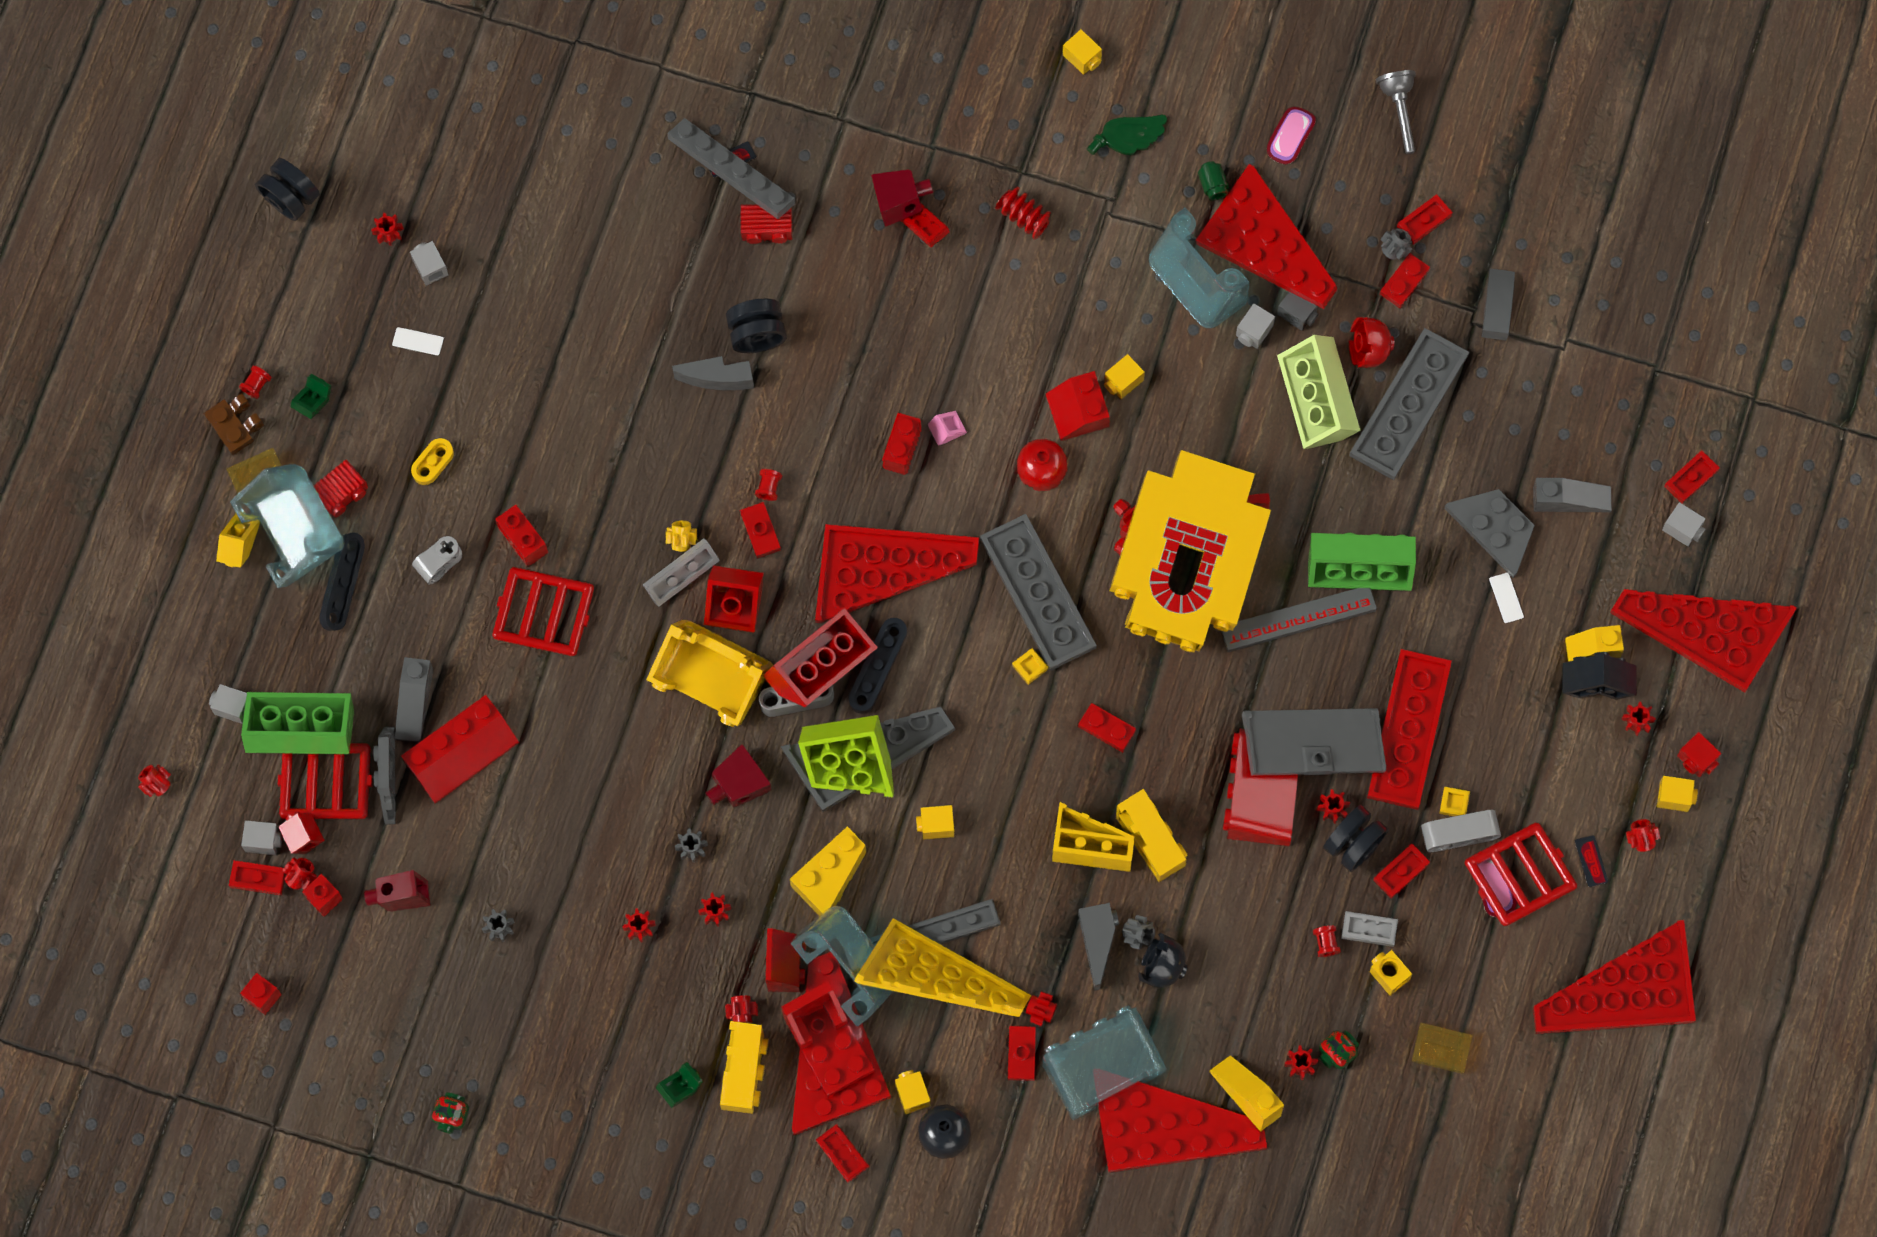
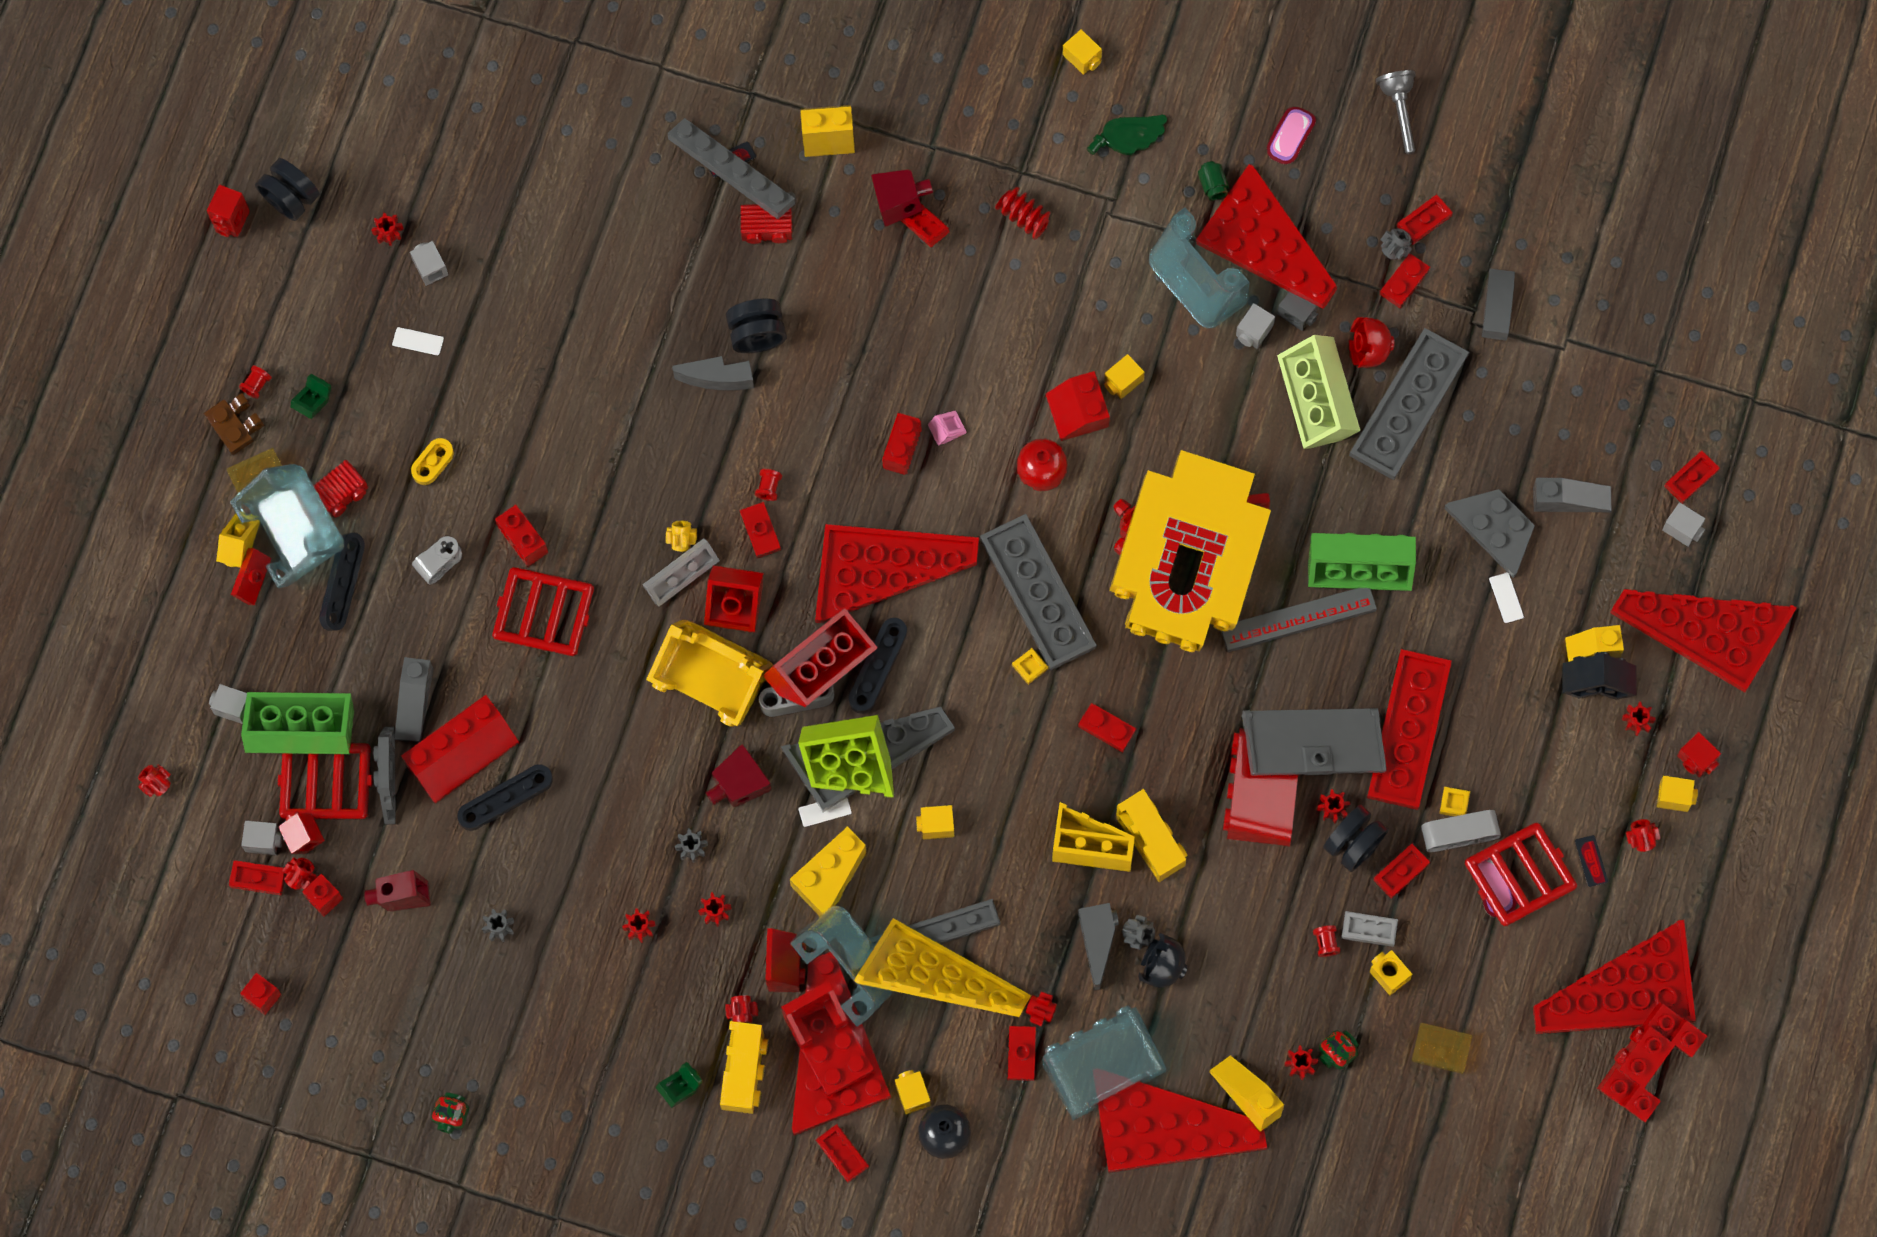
none -> red brick [206,184,250,238]
none -> red plate [231,548,272,605]
none -> black plate [457,764,553,831]
none -> white sticker [798,798,852,827]
none -> yellow slope [801,105,855,157]
none -> red bracket [1597,1002,1707,1122]

